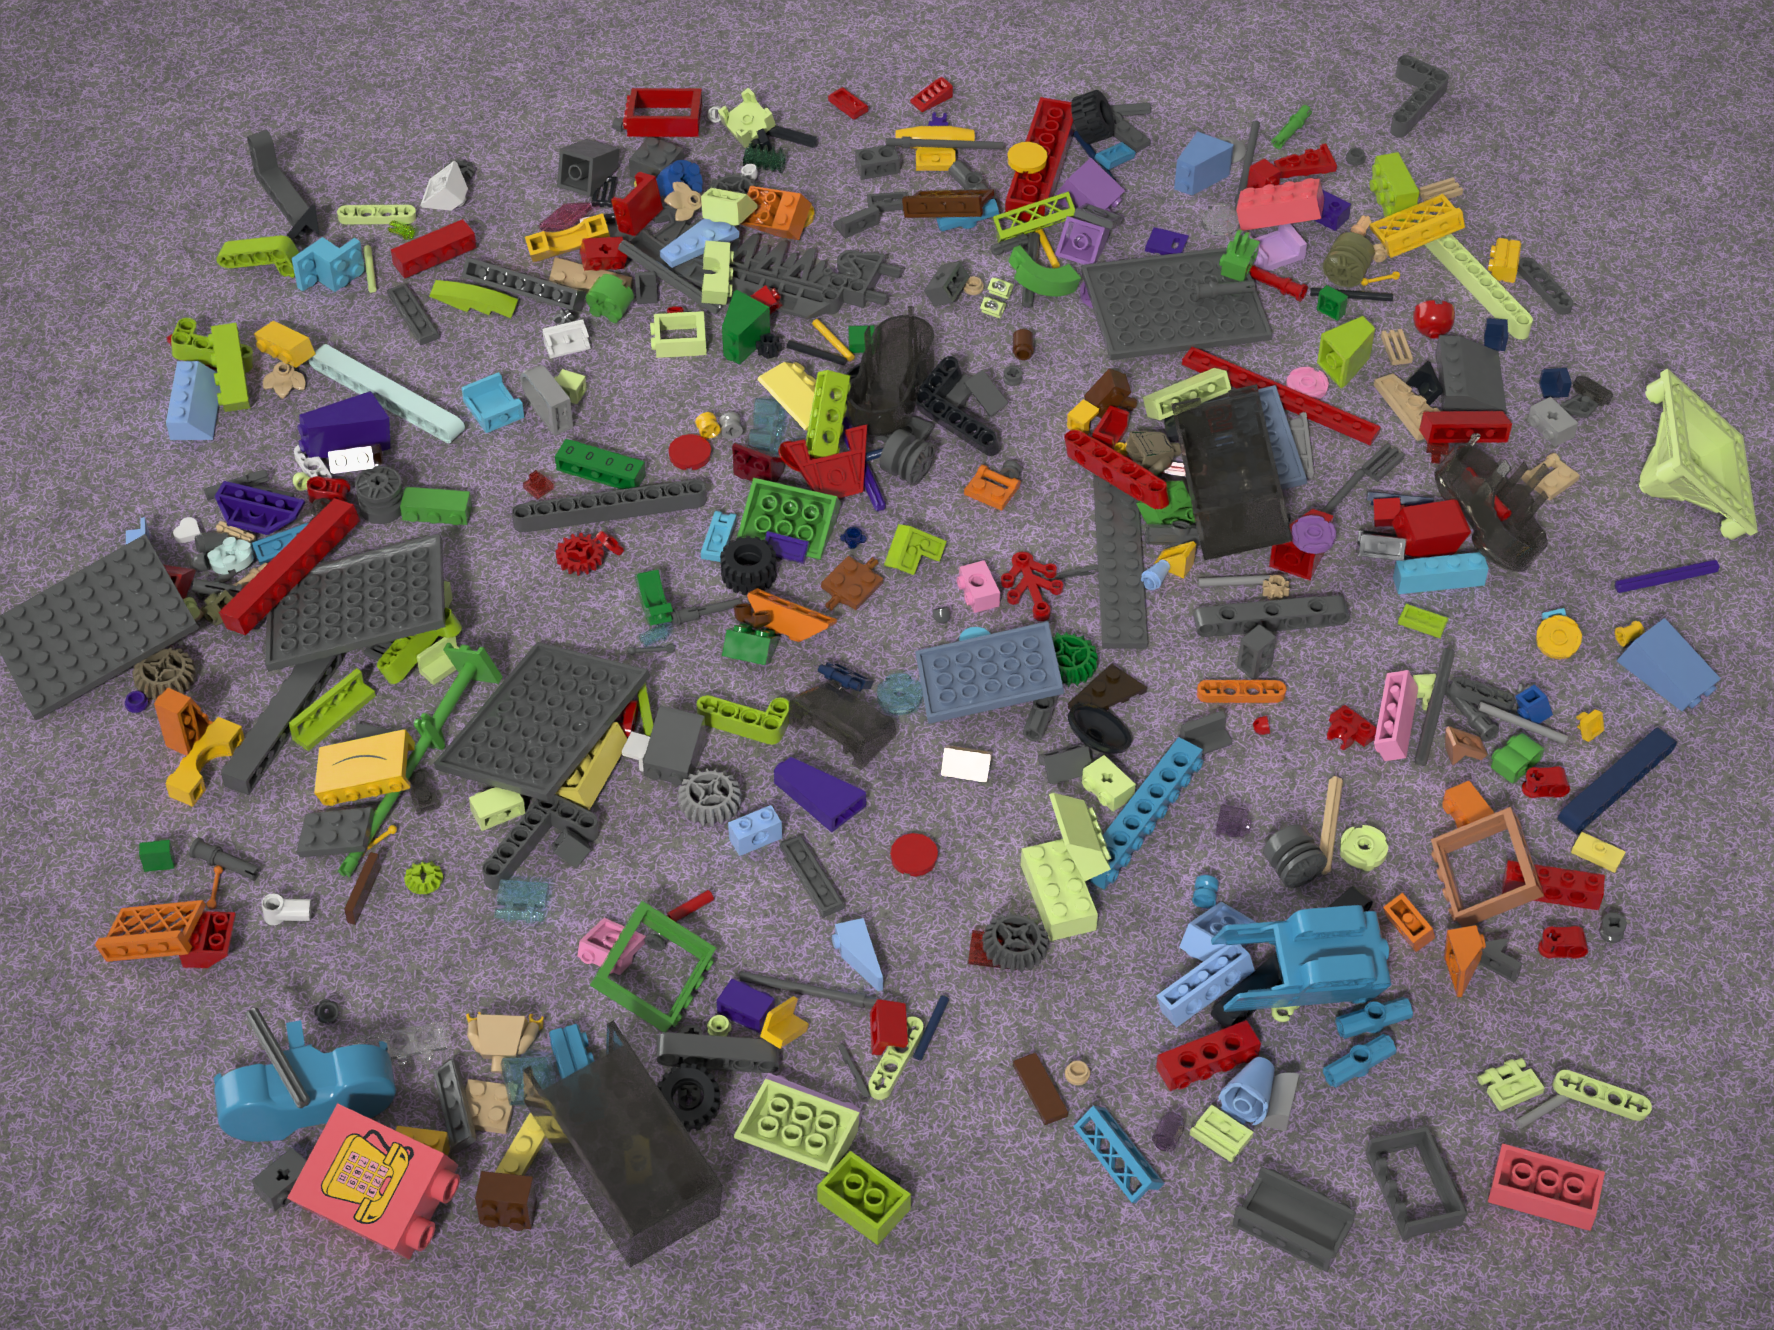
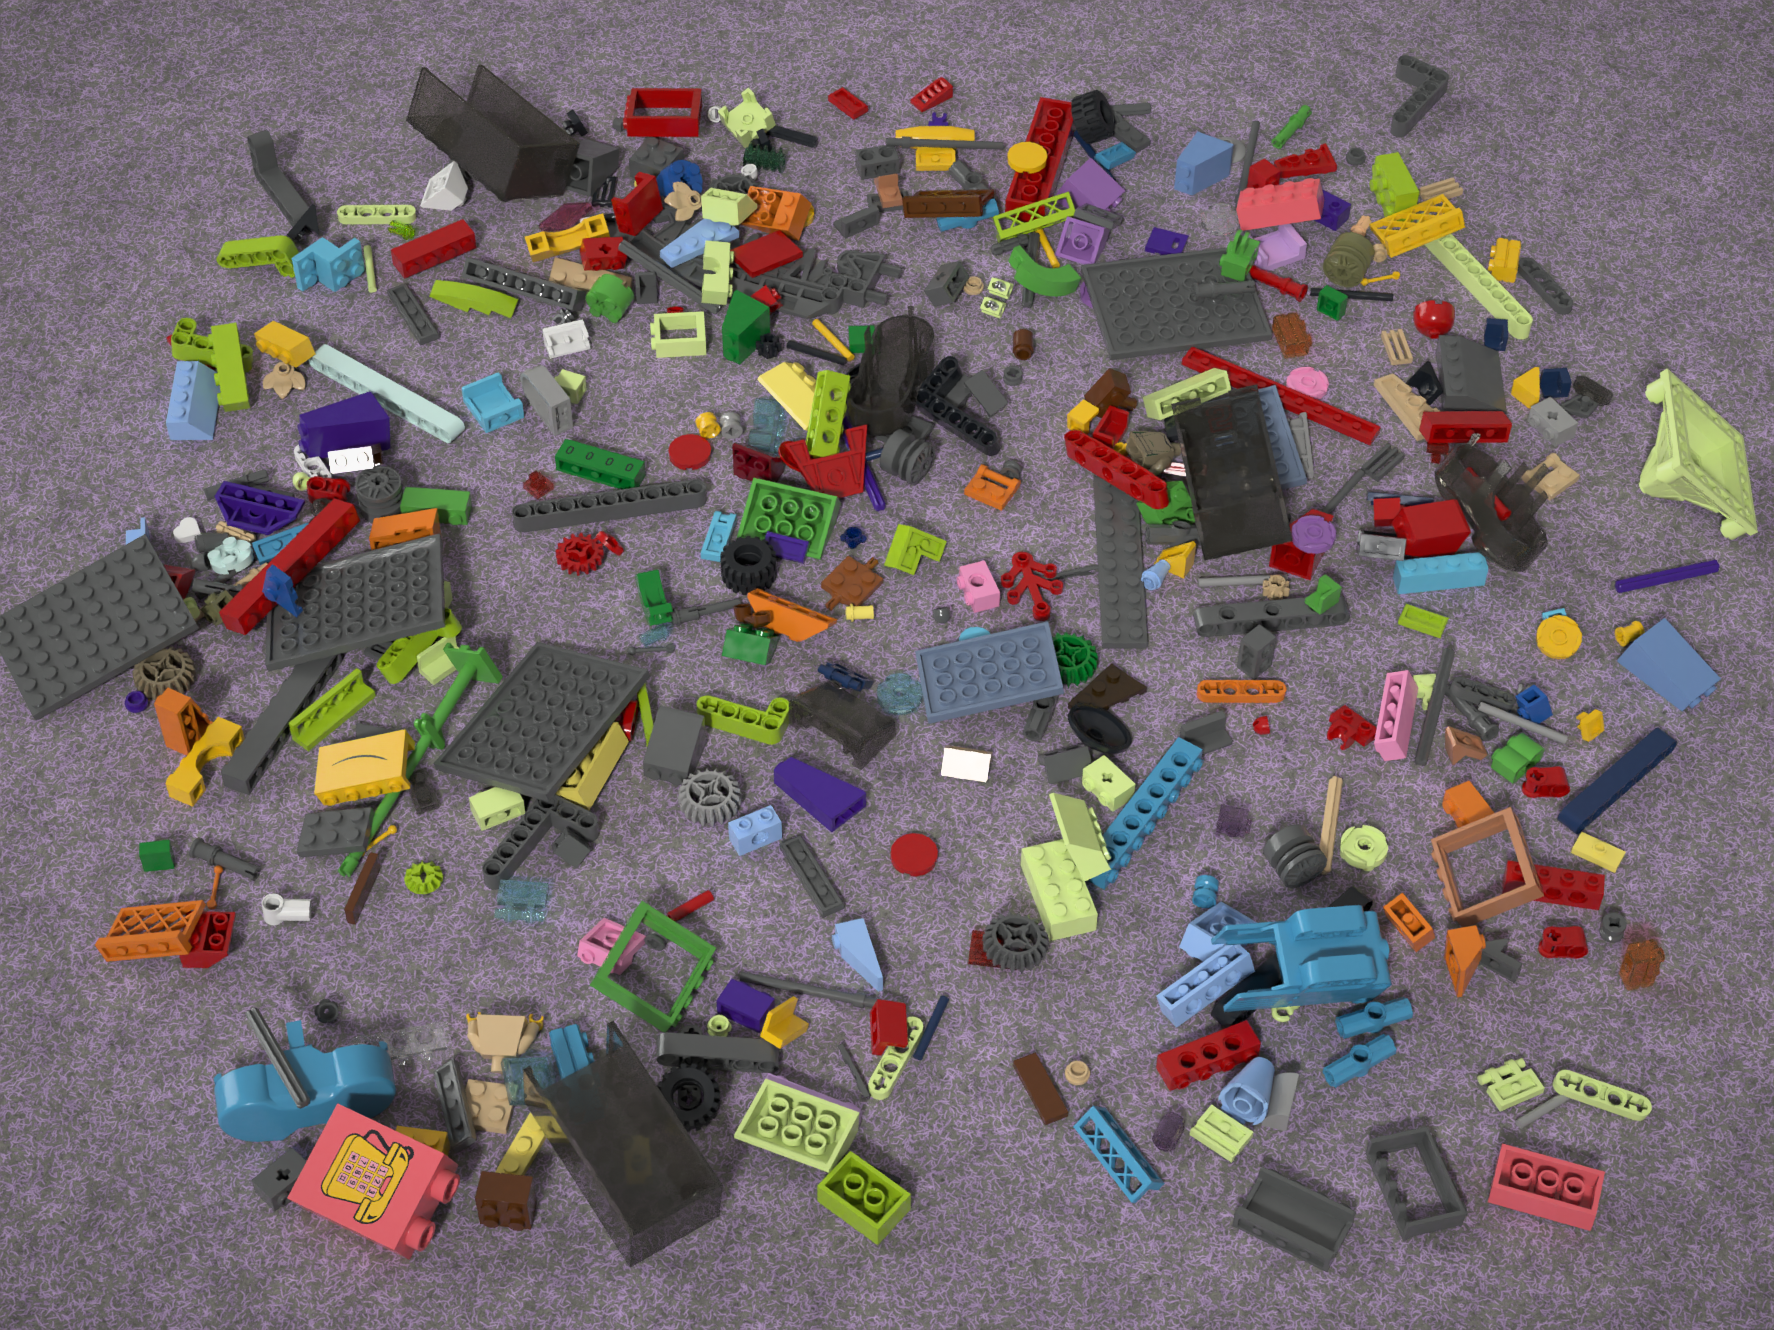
white panel [622,732,650,772] -> none
lime slope [1317,316,1375,389] -> none
none -> blue wing [262,564,303,617]
none -> orange wedge [369,508,442,551]
none -> clear smoke piece [406,65,580,202]
none -> black tile [562,109,588,137]
none -> red tile [730,230,803,278]
none -> light yellow pin [845,604,874,622]
none -> nougat slope [874,174,903,208]
none -> clear orange brick [1272,312,1312,359]
none -> bright green panel [1305,574,1342,615]
none -> yellow slope [1511,367,1540,409]
none -> clear orange brick [1619,939,1665,991]

